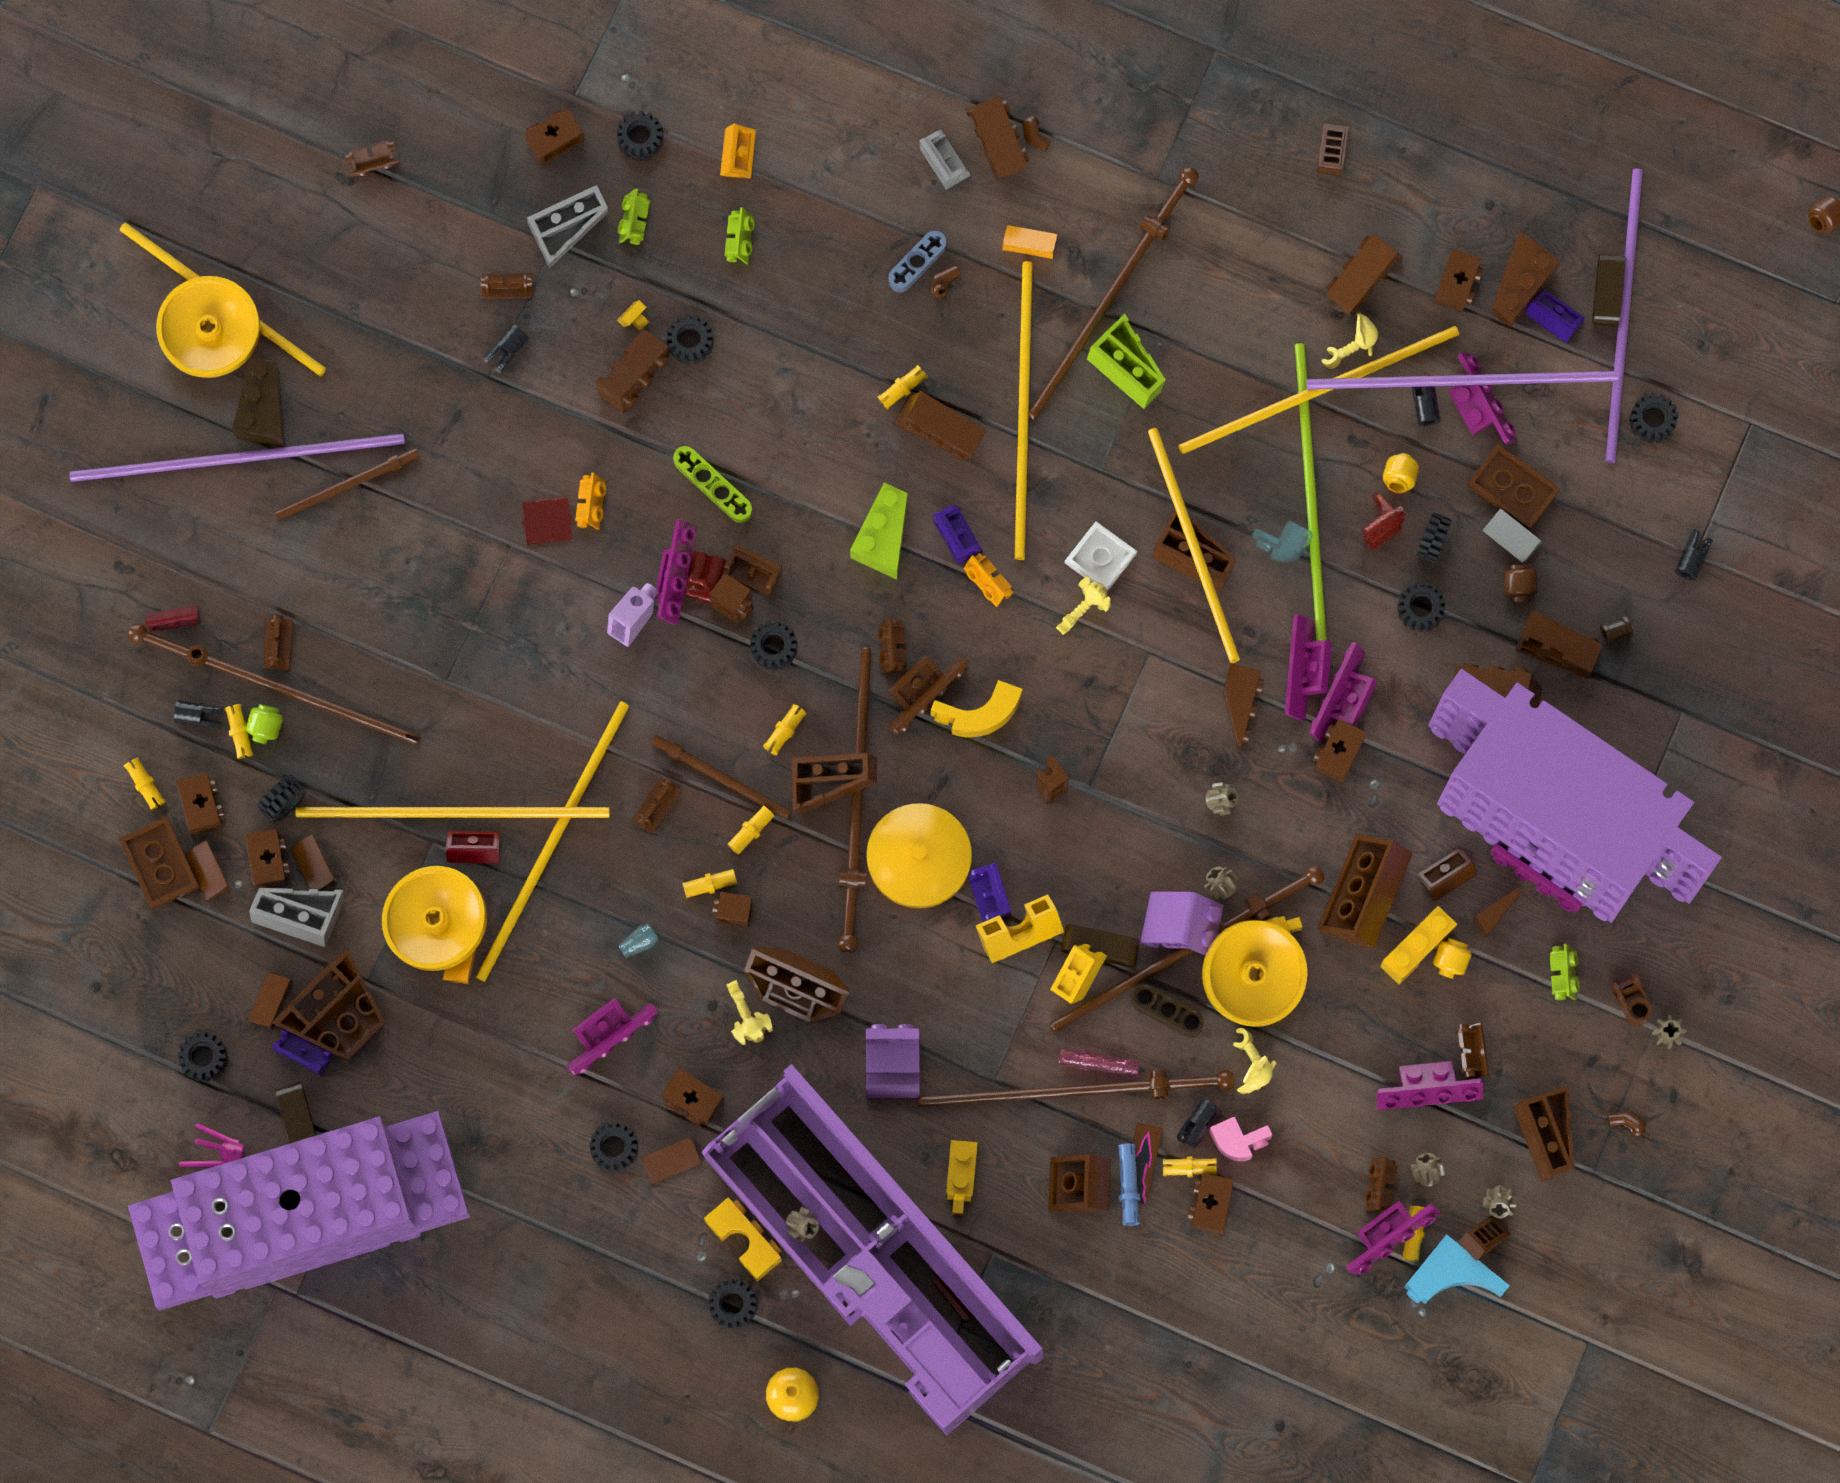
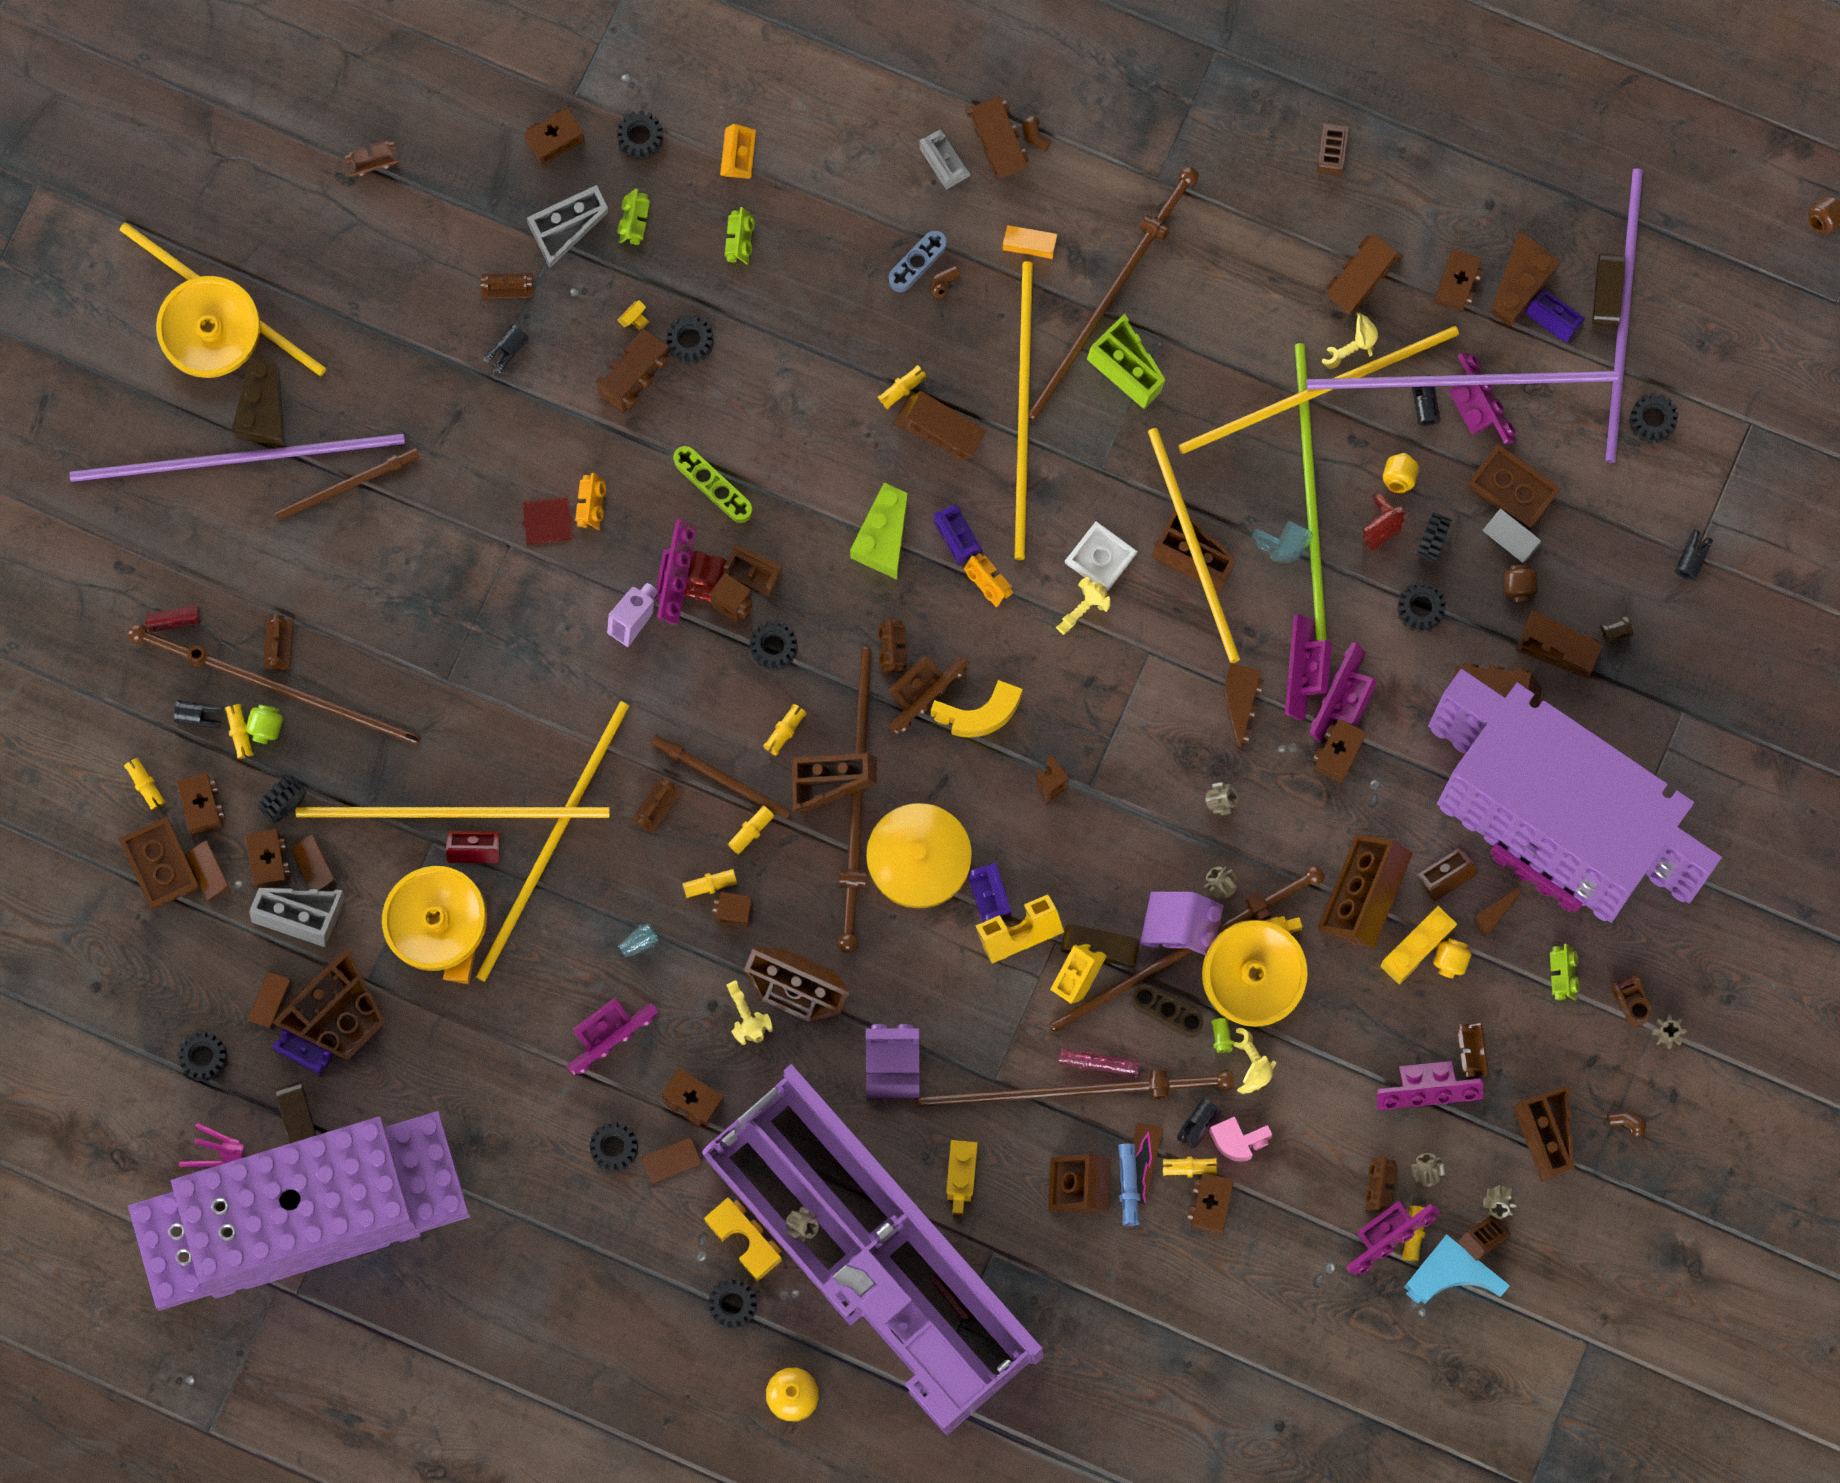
none -> lime pin [1211,1018,1234,1053]

